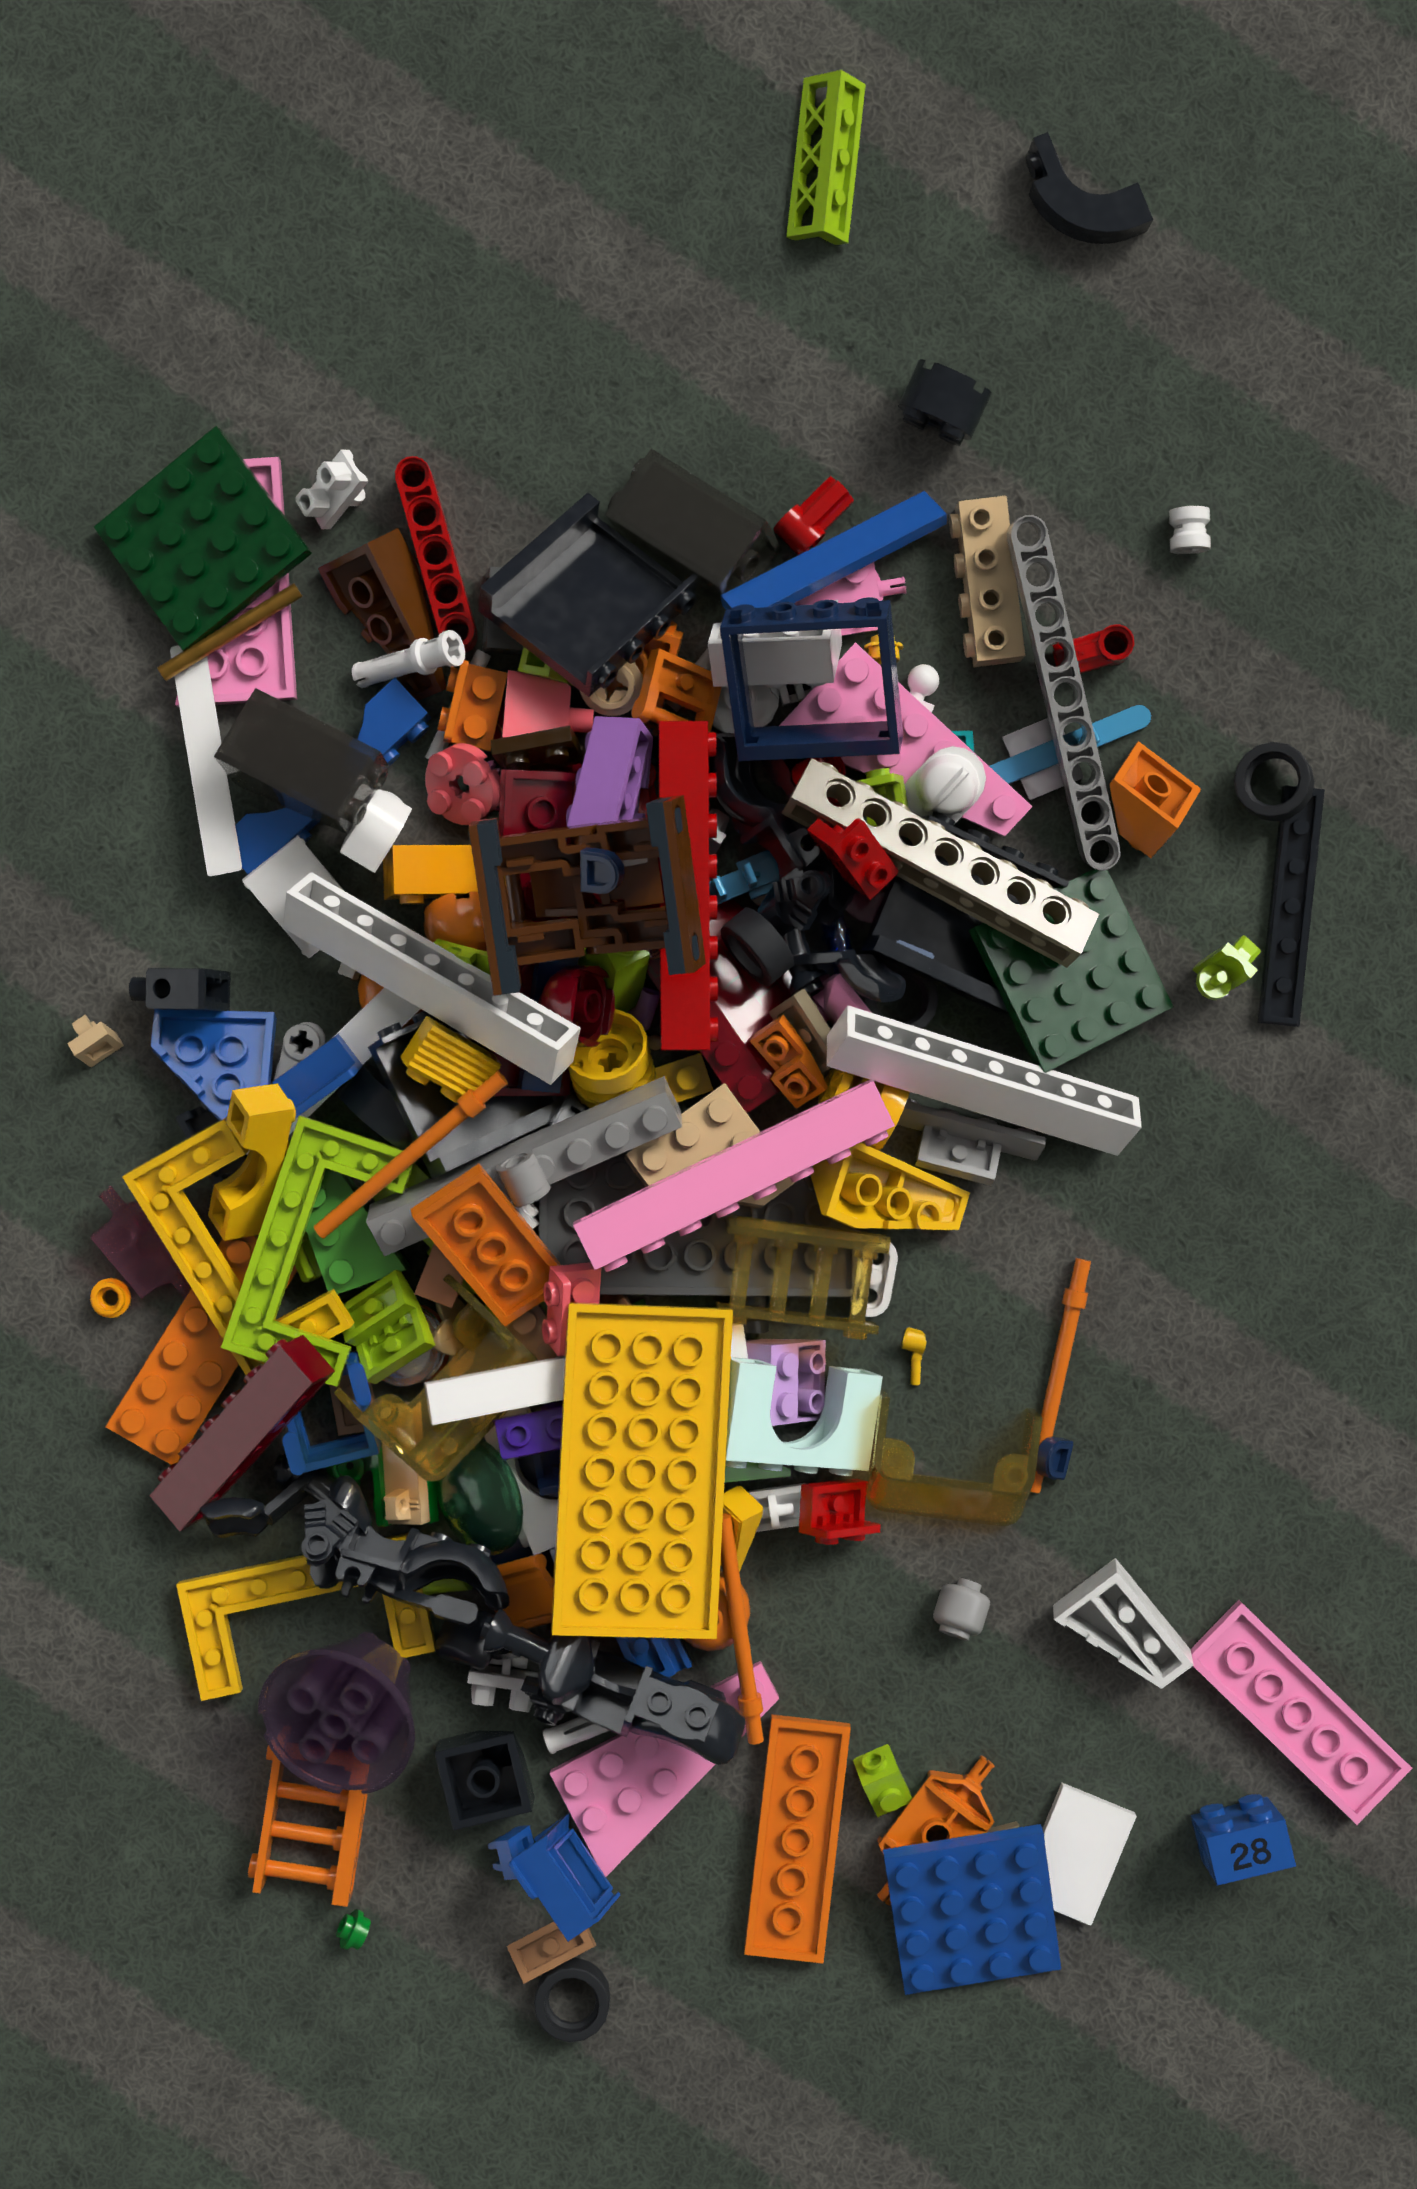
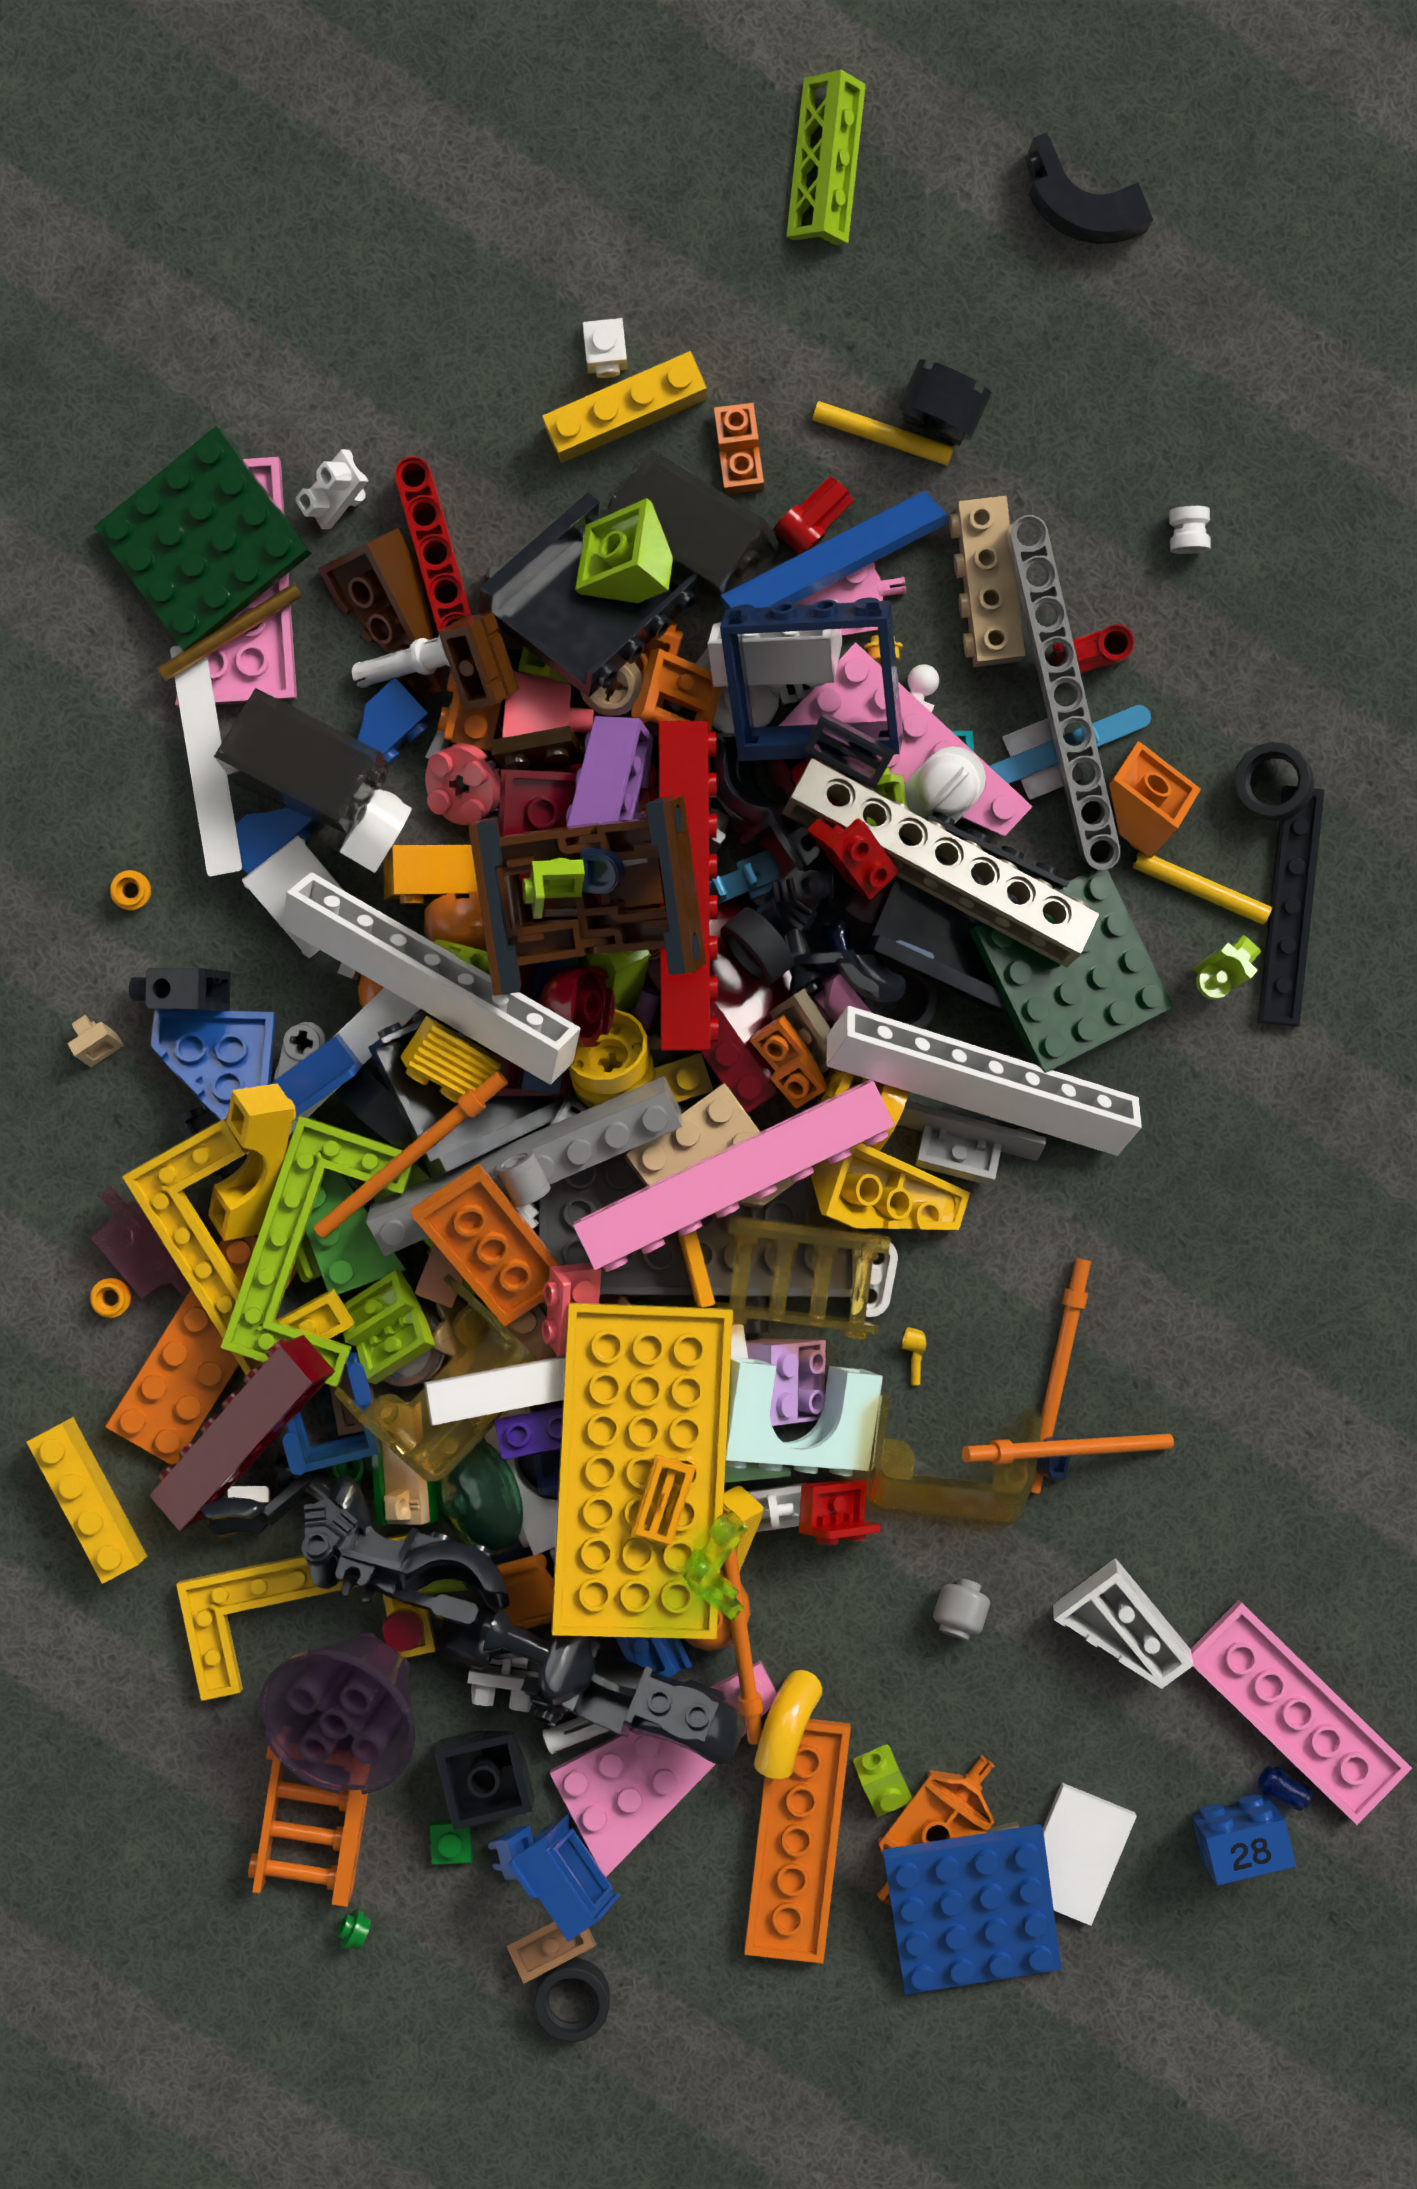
none -> yellow brick [27,1417,148,1584]
none -> light orange plate [110,870,151,911]
none -> white tile [228,1486,271,1502]
none -> dark red tile [383,1608,424,1651]
none -> green plate [430,1820,473,1865]
none -> reddish brown brick [438,611,519,710]
none -> lime bracket [522,858,585,919]
none -> yellow brick [542,351,707,463]
none -> lime slope [575,498,673,603]
none -> white bracket [583,318,628,378]
none -> light orange tile [631,1454,696,1547]
none -> light orange tile [677,1230,715,1308]
none -> clear neon green bracket [683,1510,749,1621]
none -> orange slope [714,403,764,495]
none -> yellow cylinder [754,1670,822,1779]
none -> black tile [802,712,895,789]
none -> yellow piece [812,401,954,466]
none -> orange bar [962,1434,1174,1465]
none -> yellow piece [1132,851,1272,925]
none -> clear blue pin [1258,1766,1312,1811]

